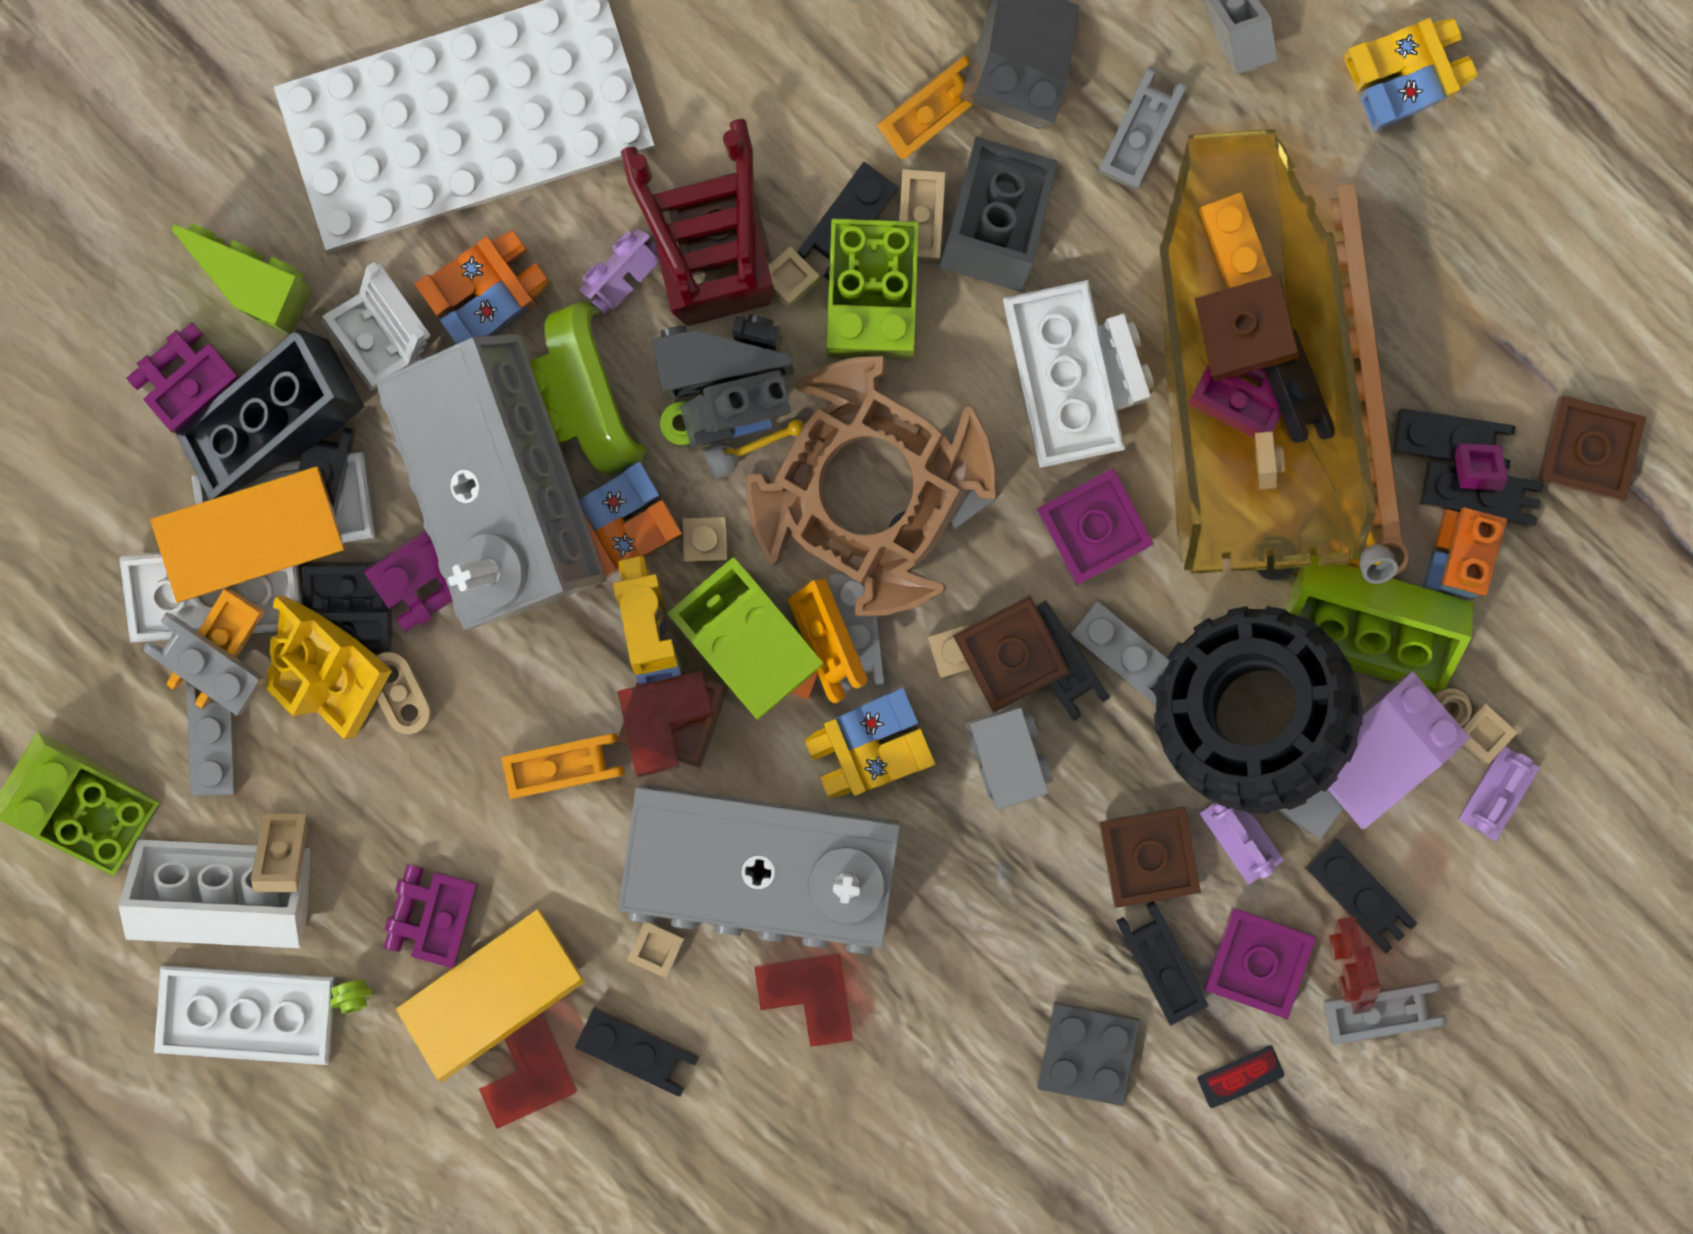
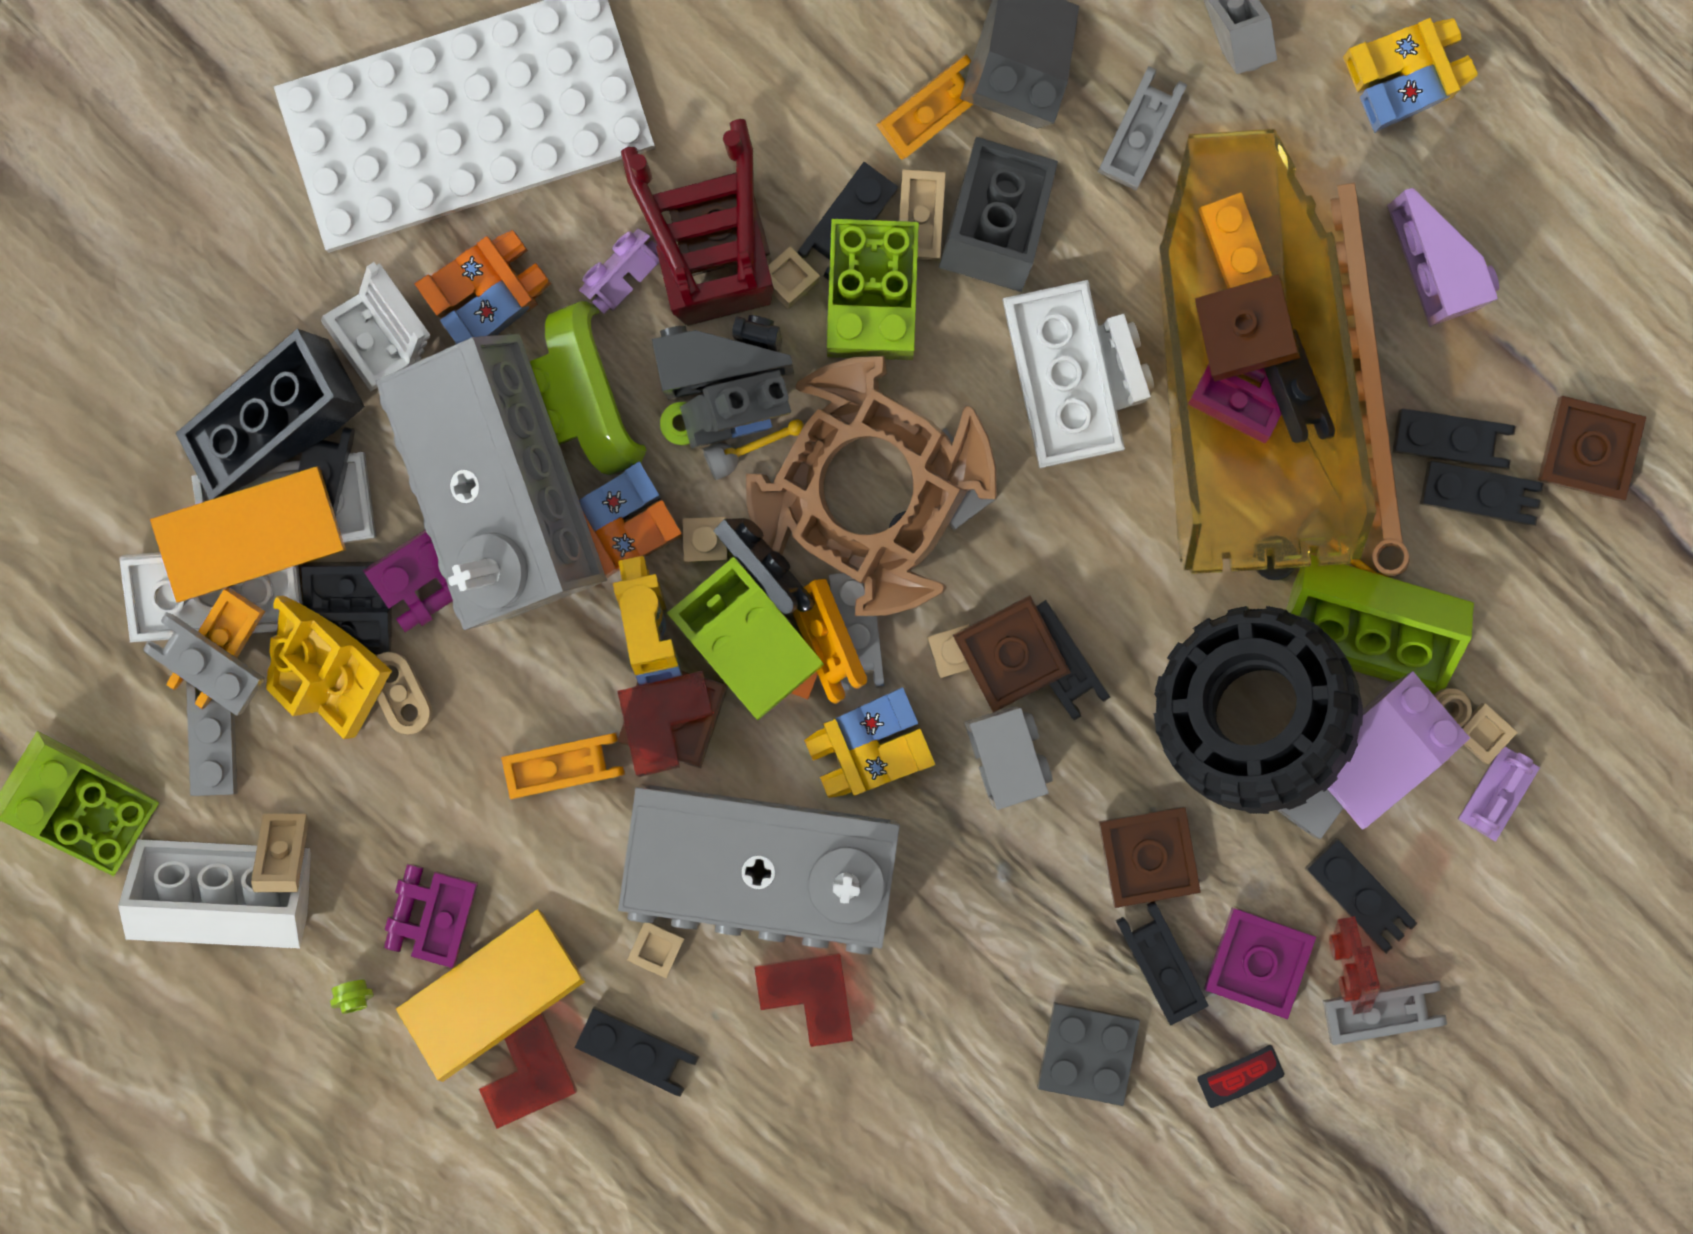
magenta plate [126,322,240,433] -> none
white tile [154,965,336,1065] -> none
lime slope [172,222,313,334] -> none
magenta plate [1036,468,1154,585] -> none
light grey hinge [1070,601,1169,706] -> none
lavender hinge [1199,803,1284,885] -> none
tan plate [1255,431,1285,490] -> none
light grey hinge [1349,496,1398,584] -> none
orange hips [1423,507,1507,600] -> none
magenta plate [1454,443,1508,491] -> none
none -> black hinge [714,518,814,614]
none -> lavender slope [1387,188,1499,327]

